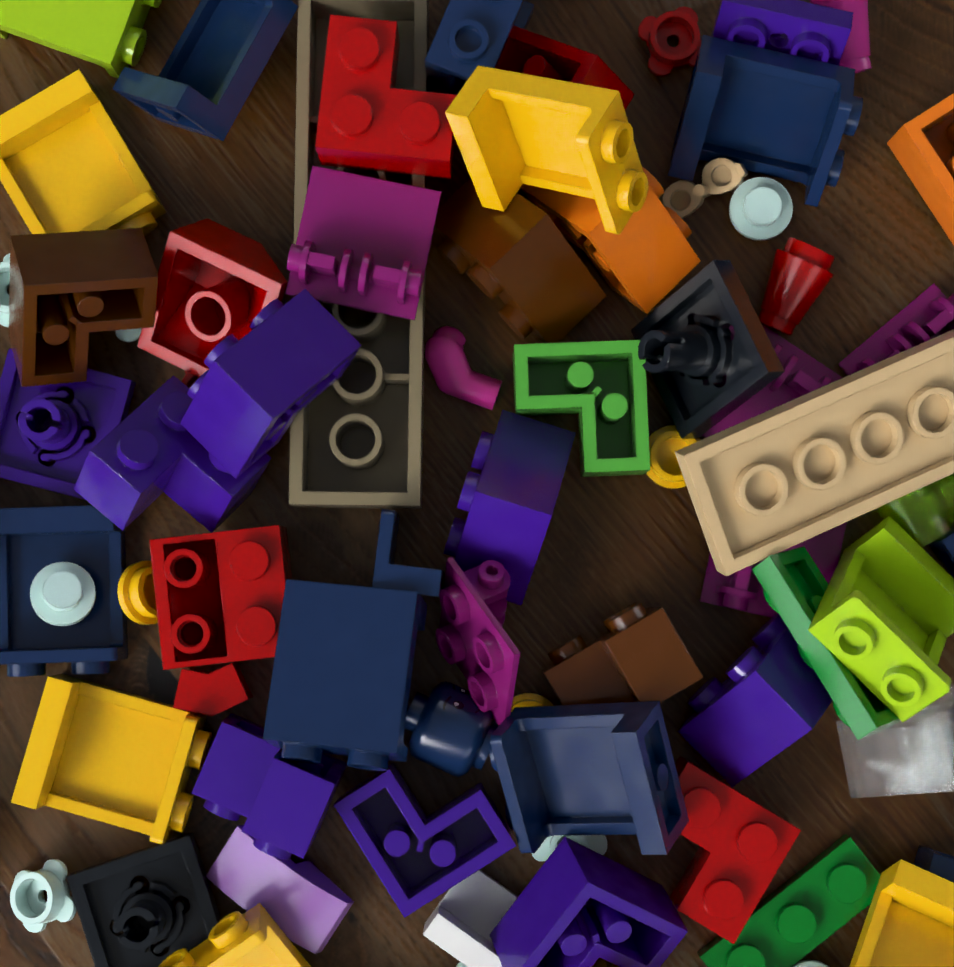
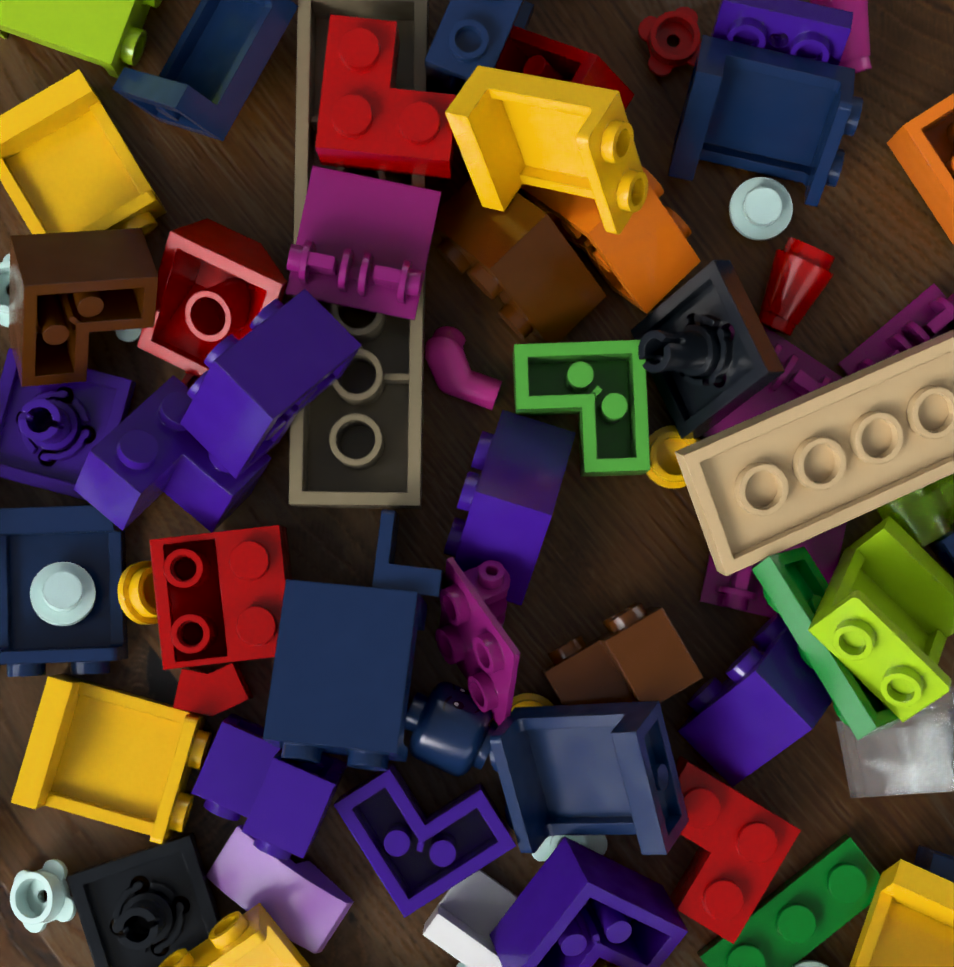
tan piece [663,158,748,219] -> none

